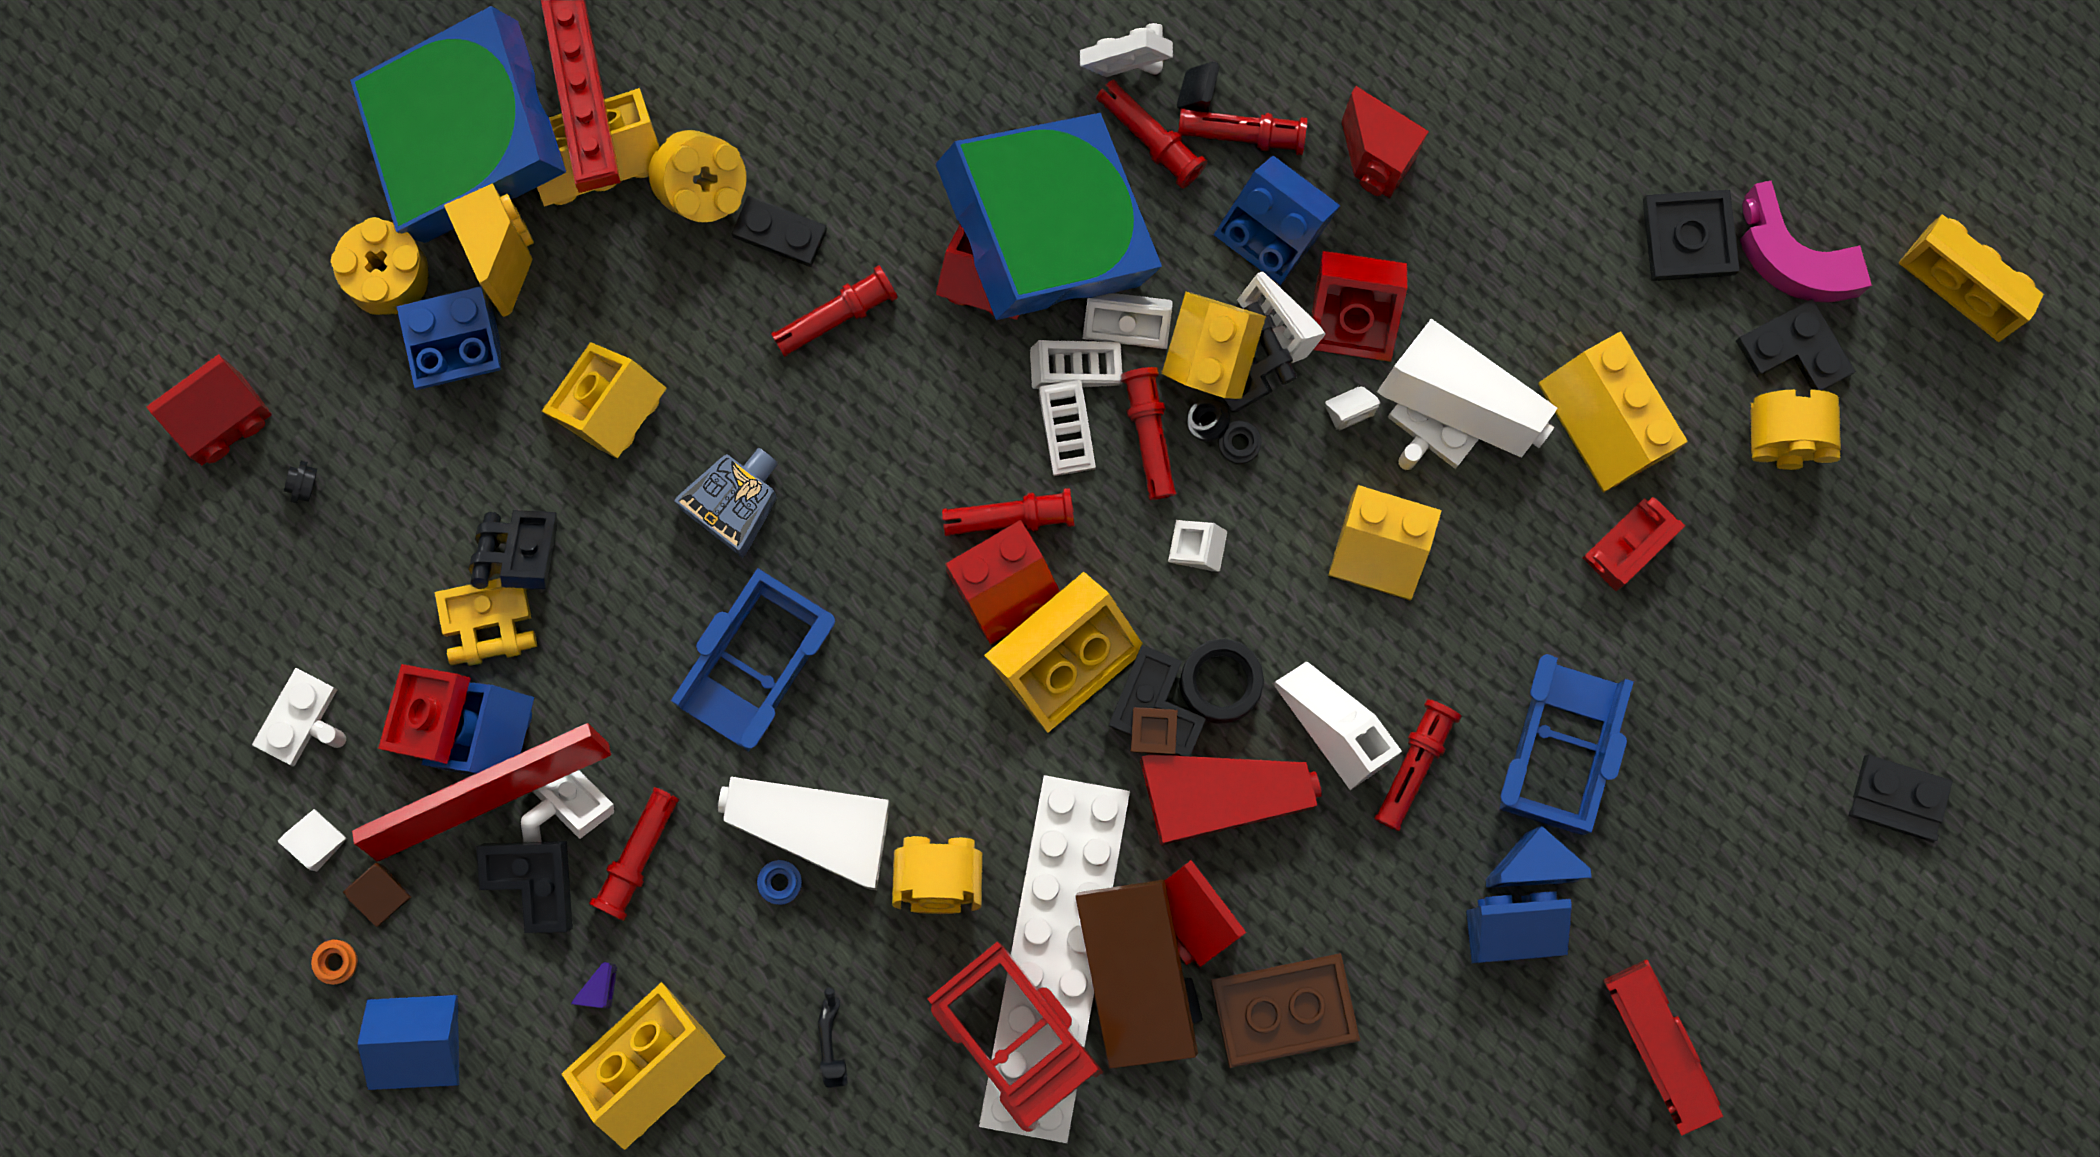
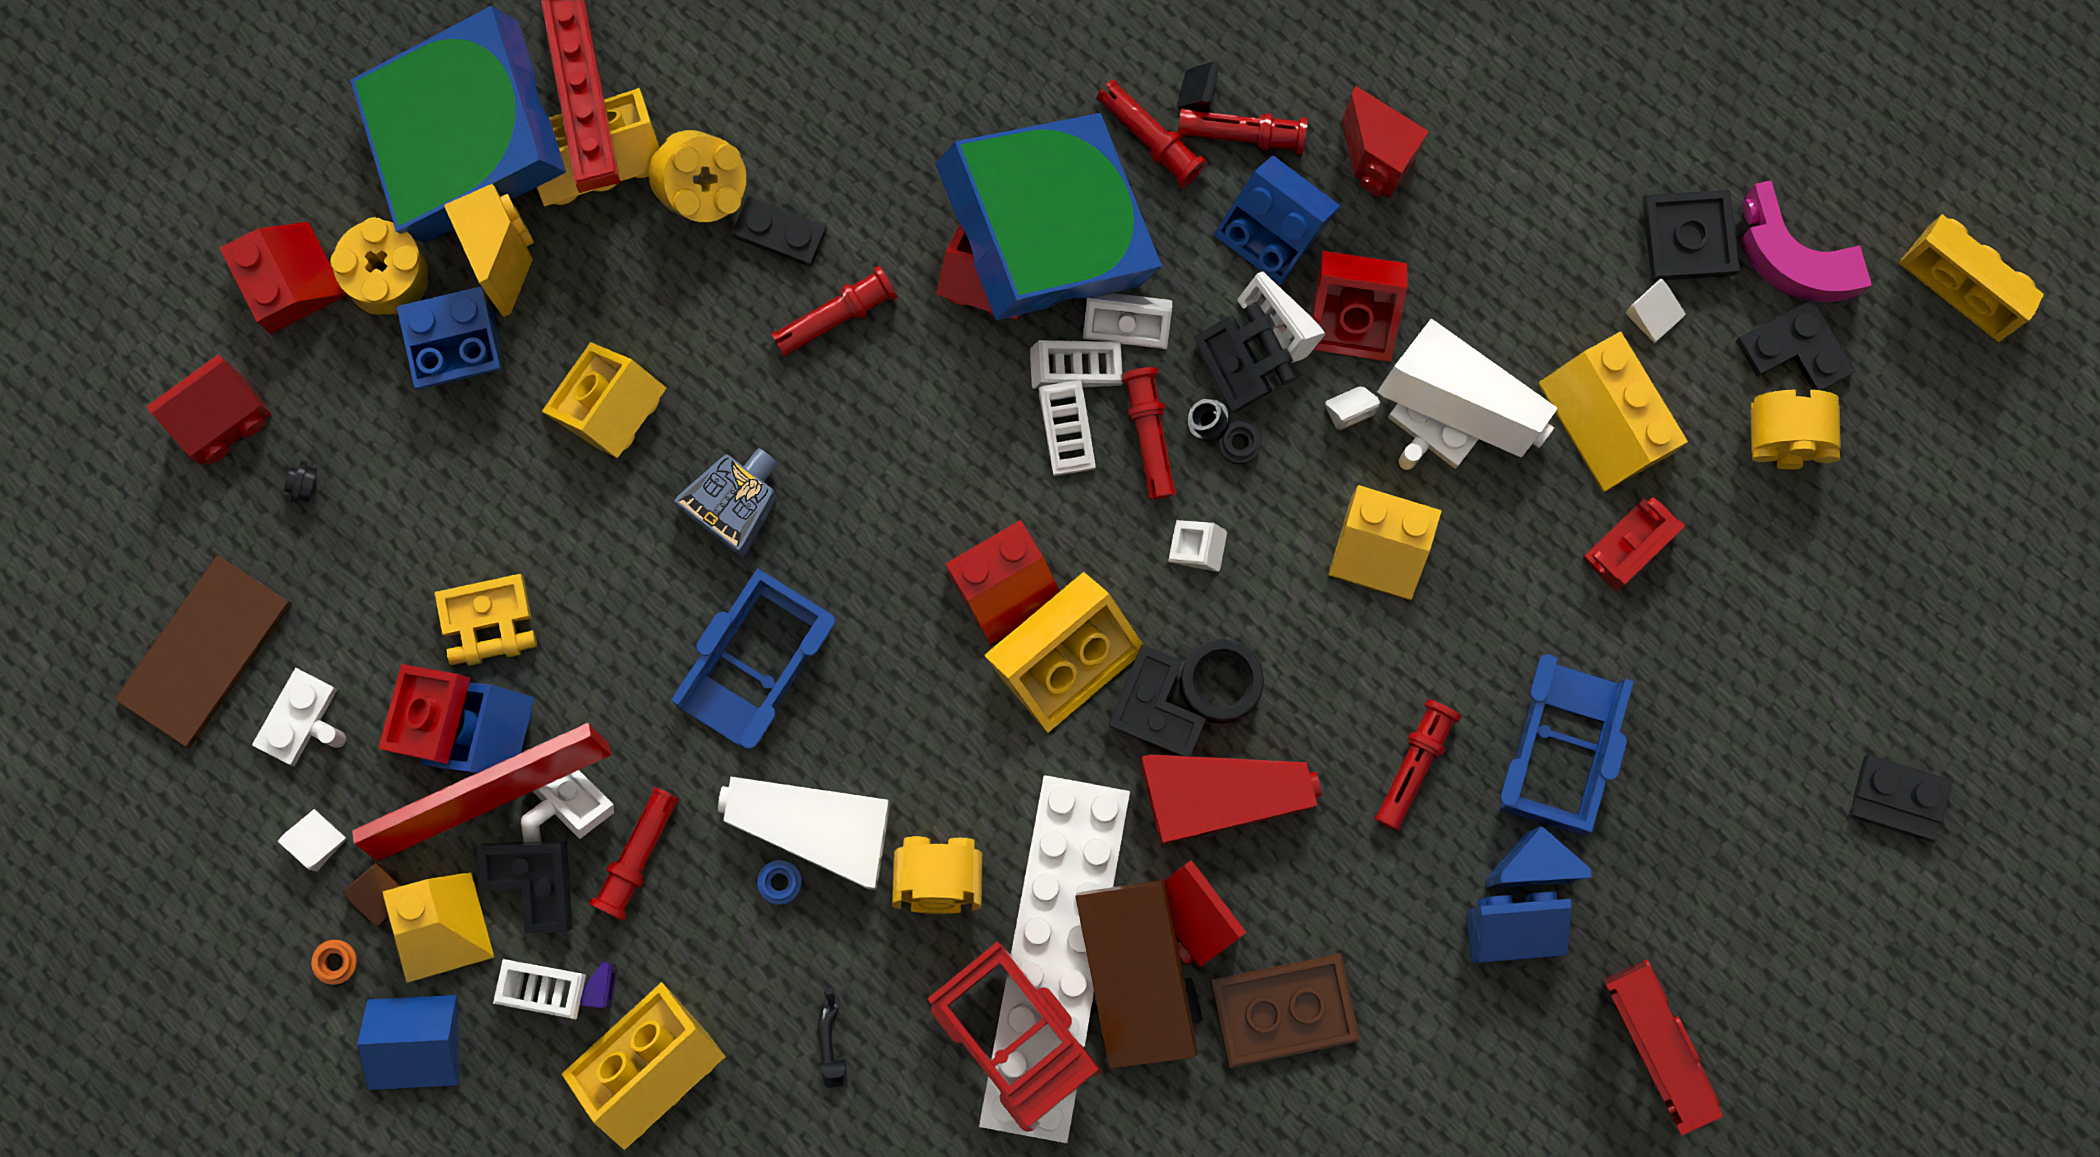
black plate [469,510,558,589] -> none
red pin [942,488,1075,536] -> none
white plate [1080,23,1173,77] -> none
reddish brown plate [1131,707,1178,755] -> none
yellow slope [1161,292,1266,399] -> none
white slope [1273,662,1402,790] -> none
none -> reddish brown tile [114,555,292,748]
none -> red slope [219,222,347,334]
none -> yellow slope [383,872,494,983]
none -> white slope [493,959,586,1019]
none -> white slope [1625,279,1686,343]

